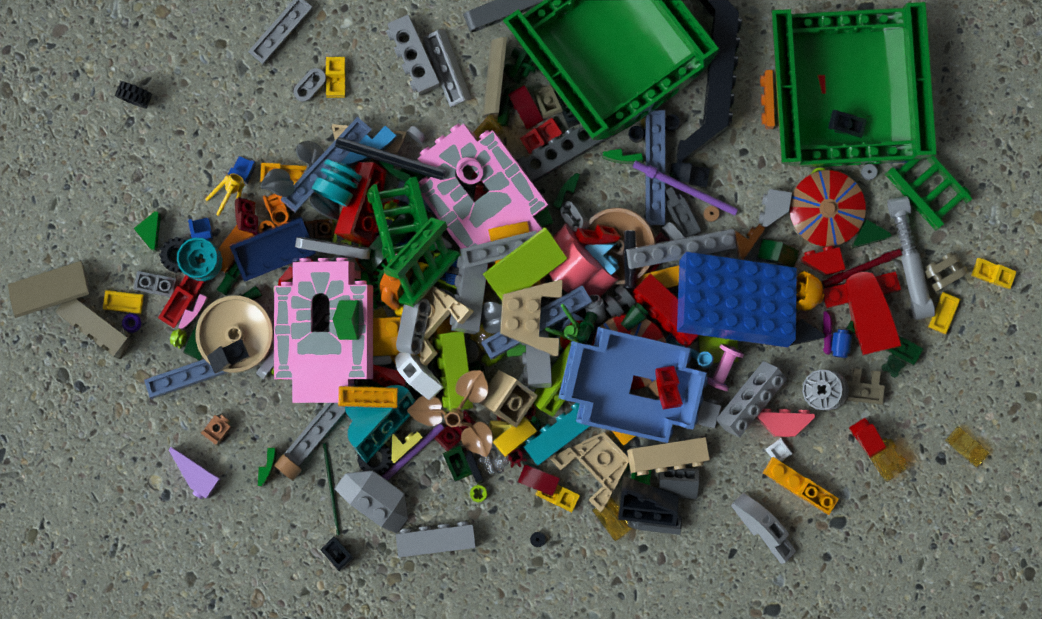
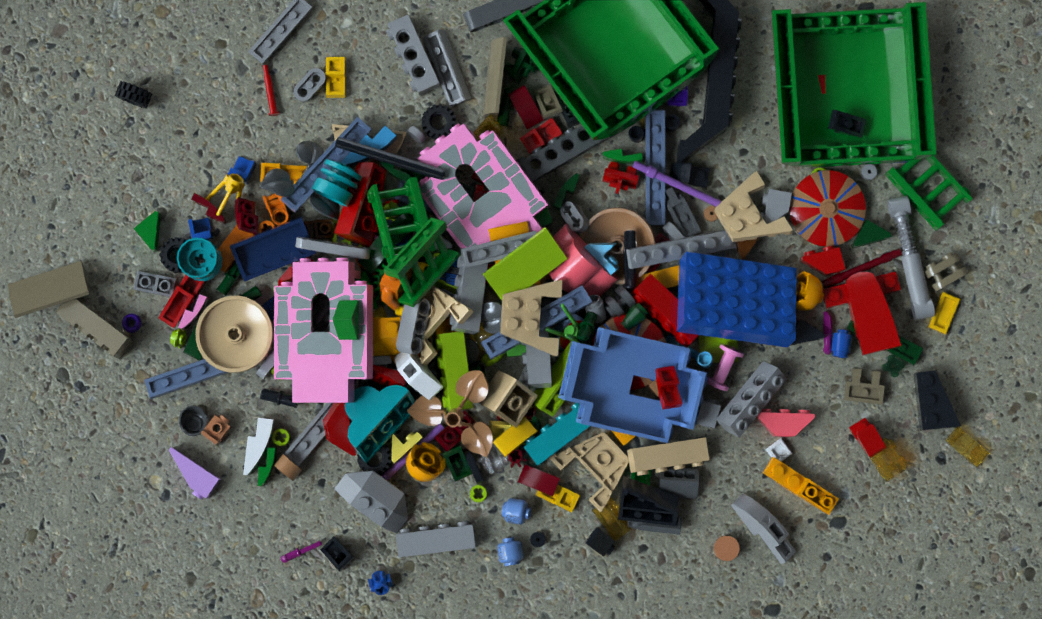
yellow tile [103,290,144,314] -> none
black slope [207,339,250,374] -> none
dark green piece [322,443,340,535] -> none
light orange plate [338,386,398,408] -> none
bright pink piece [456,157,483,184] -> none
red slope [575,224,620,245] -> none
dark green slope [757,239,799,268] -> none
orange tile [760,70,775,130] -> none
light grey wheel [802,369,849,411] -> none
yellow slope [971,258,1017,289] -> none
none -> dark grey hair [179,405,208,437]
none -> dark red slope [191,193,226,224]
none -> white slope [243,418,275,476]
none -> black axle [260,388,298,408]
none -> clear blue tile [261,296,274,321]
none -> red piece [263,65,280,116]
none -> lime bush [272,429,290,446]
none -> magenta piece [280,540,322,563]
none -> red slope [323,403,356,456]
none -> blue gear [368,571,393,595]
none -> light orange cylinder [406,442,446,482]
none -> black tyre [422,104,456,140]
none -> medium blue head [497,537,524,566]
none -> medium blue head [502,498,531,525]
none -> black slope [585,527,616,557]
none -> red hips [602,161,639,194]
none -> dark purple plate [667,86,688,106]
none -> nougat piece [713,536,740,561]
none -> tan wing [714,171,793,242]
none -> black wedge [913,371,961,431]

